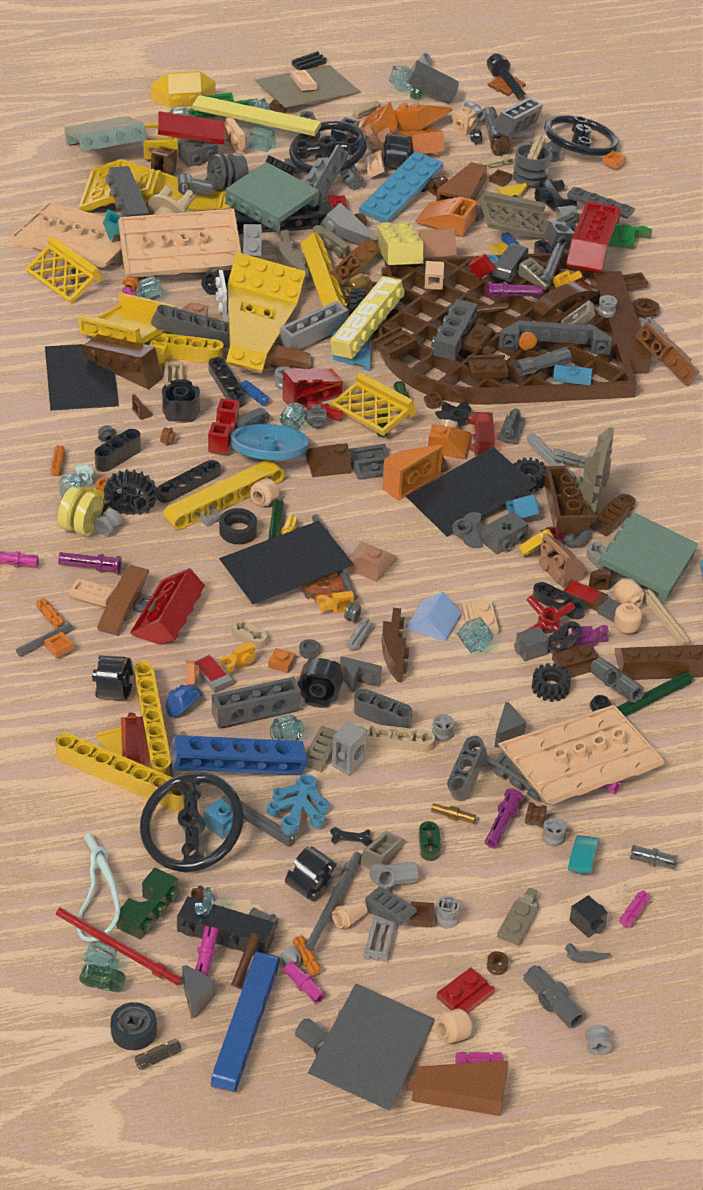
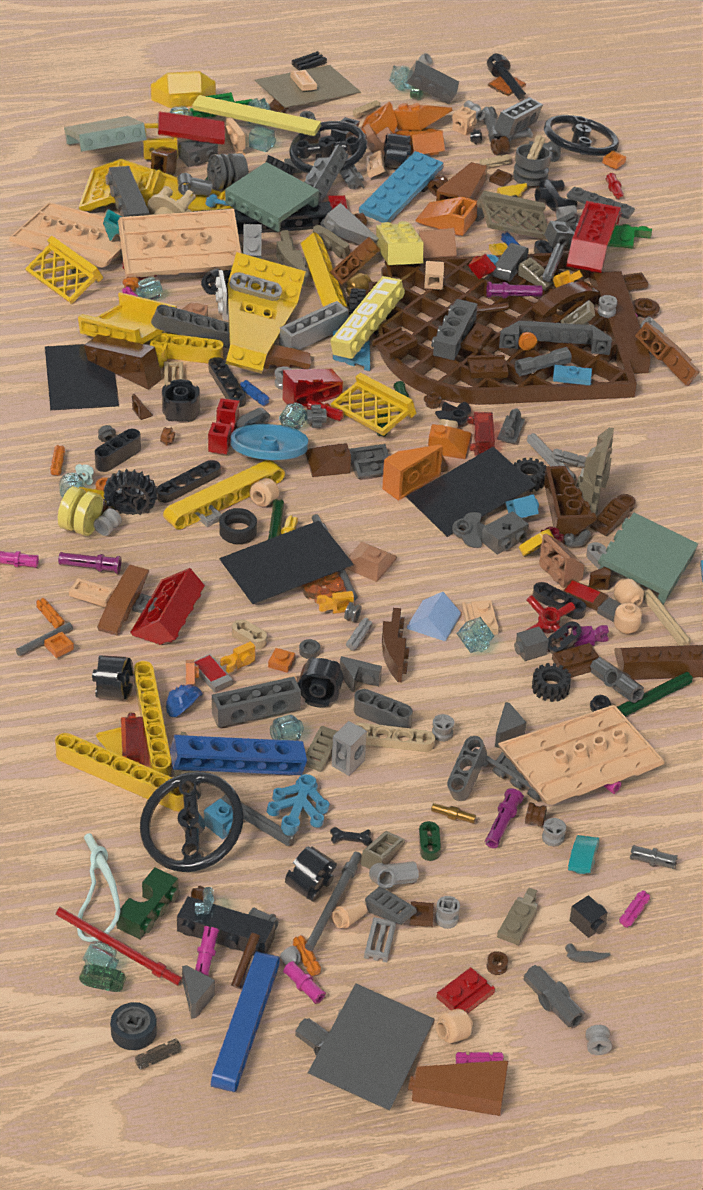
none -> dark azure hand [205,194,228,207]
none -> light grey beam [230,272,282,301]
none -> red axle [605,173,624,199]

